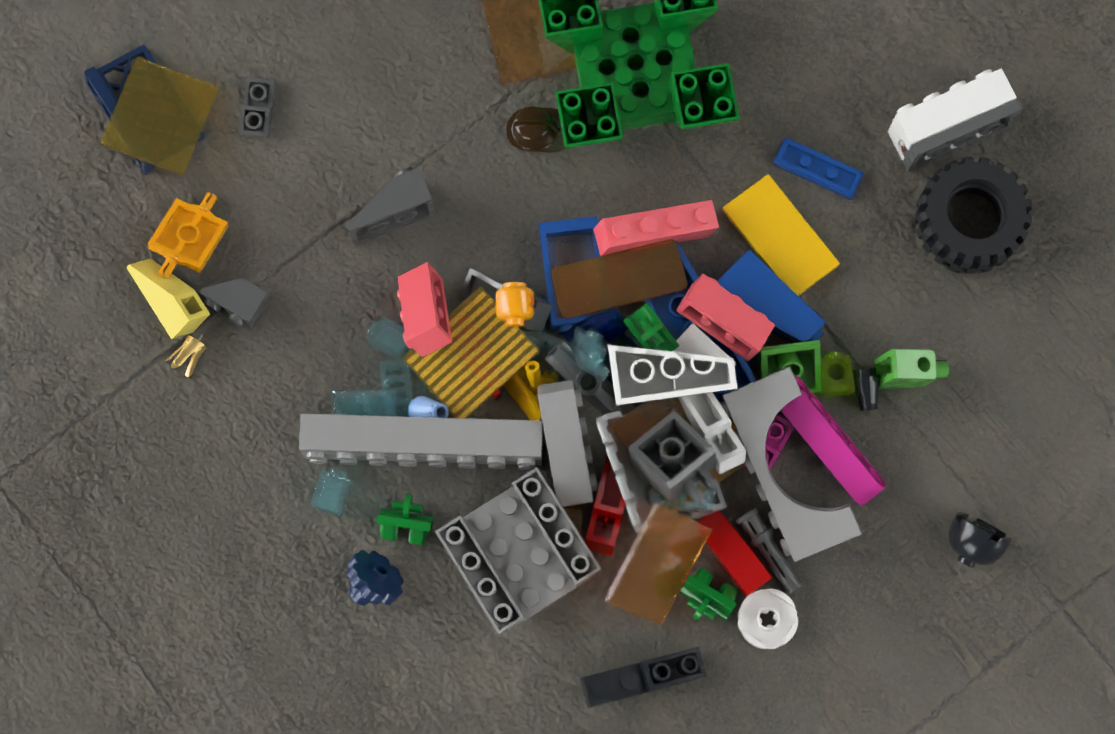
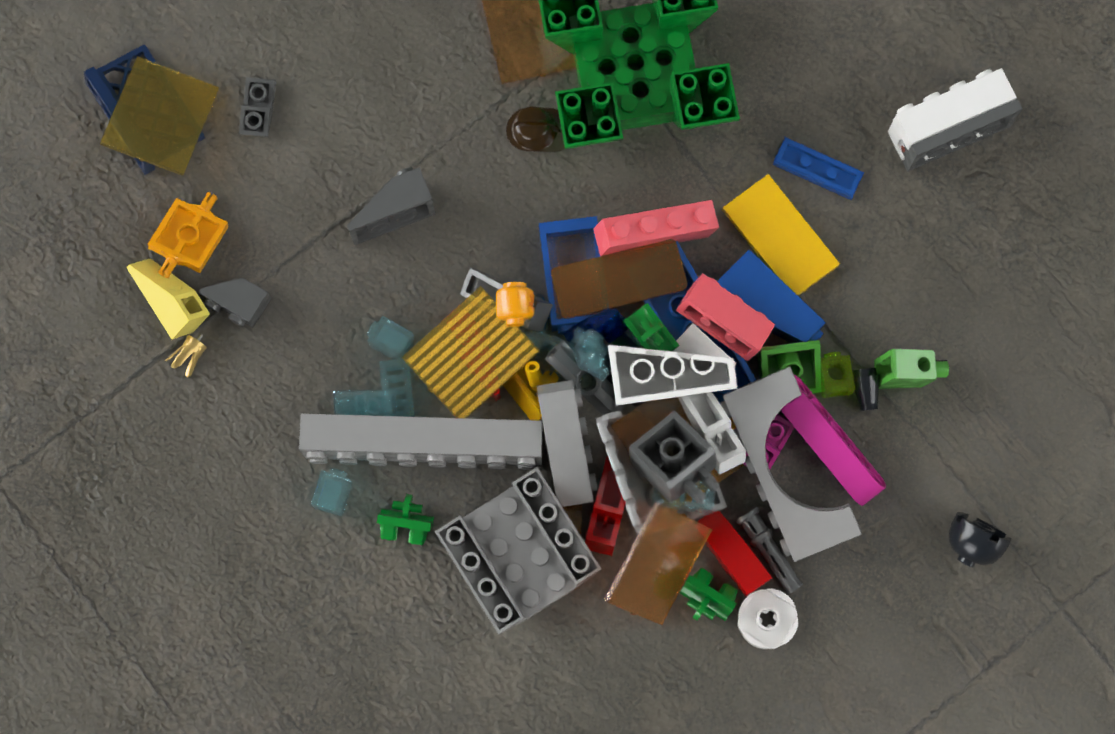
dark blue plant [347,550,404,605] -> none
coral brick [397,262,452,357] -> none
light blue cone [408,396,449,418] -> none
black slope [580,647,707,708] -> none
black tyre [915,157,1032,274] -> none

